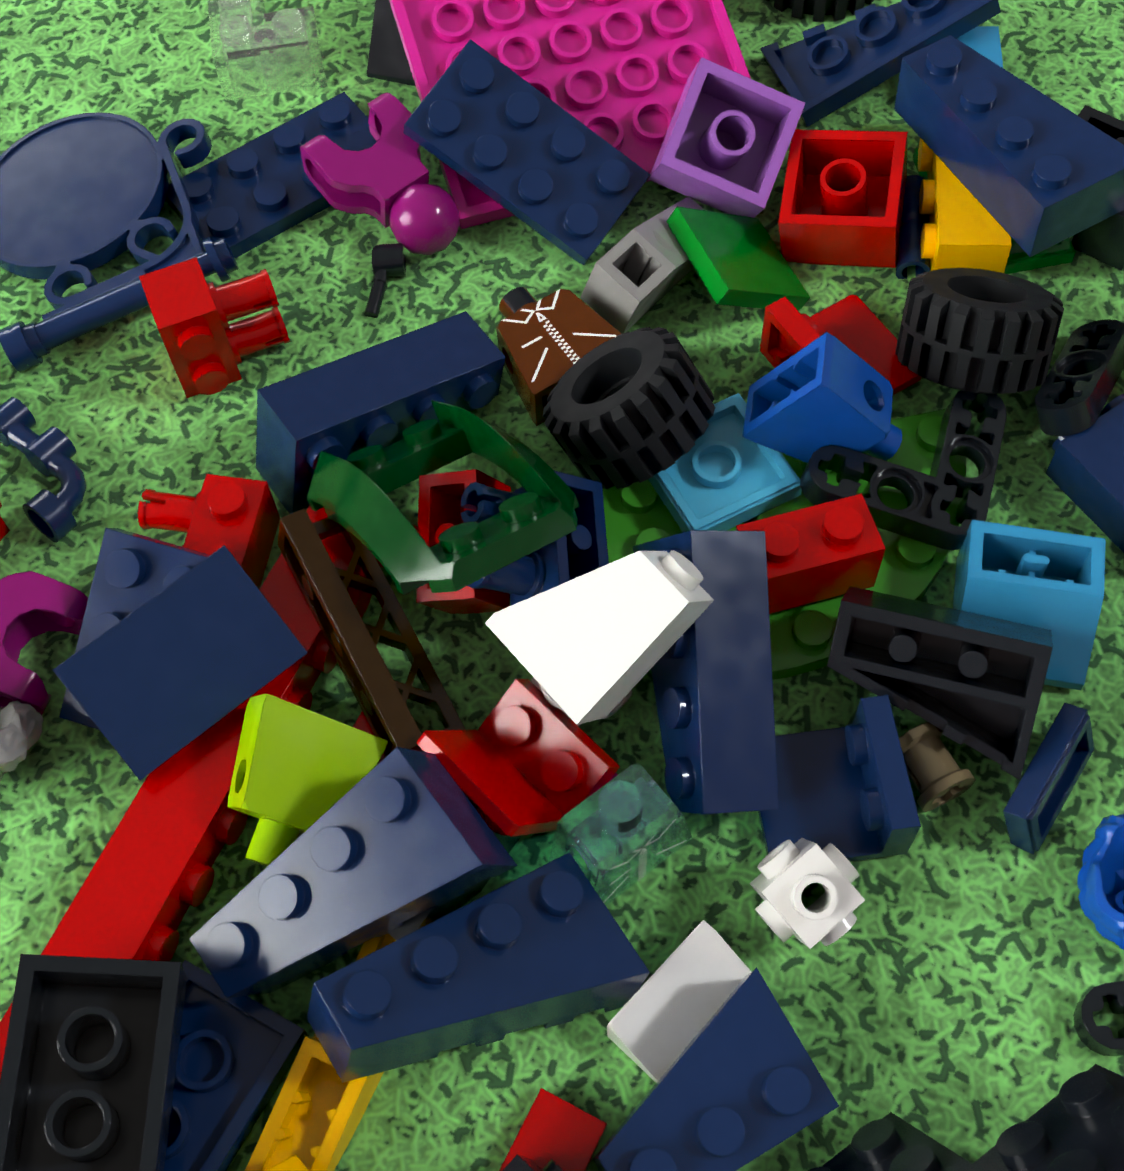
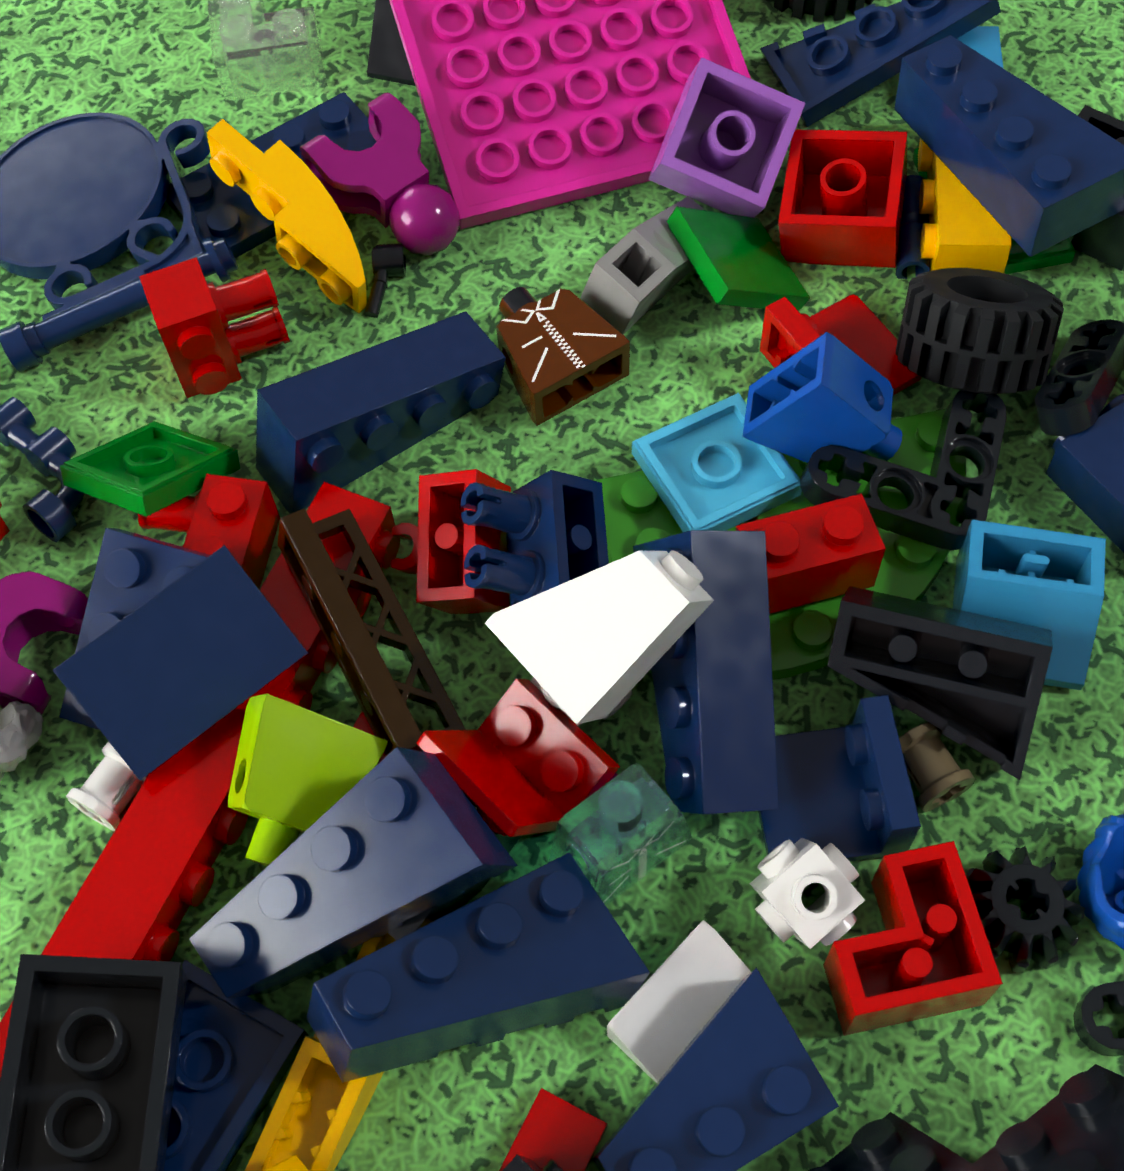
dark green wedge [307,400,579,595] -> none
dark blue plate [403,39,650,265] -> none
black tyre [543,327,715,489] -> none
dark blue tile [1003,703,1094,855] -> none
none -> green tile [60,421,240,517]
none -> white bush [66,741,149,831]
none -> yellow slope [206,119,367,313]
none -> red brick [823,841,1003,1036]
none -> black gear [966,846,1085,973]

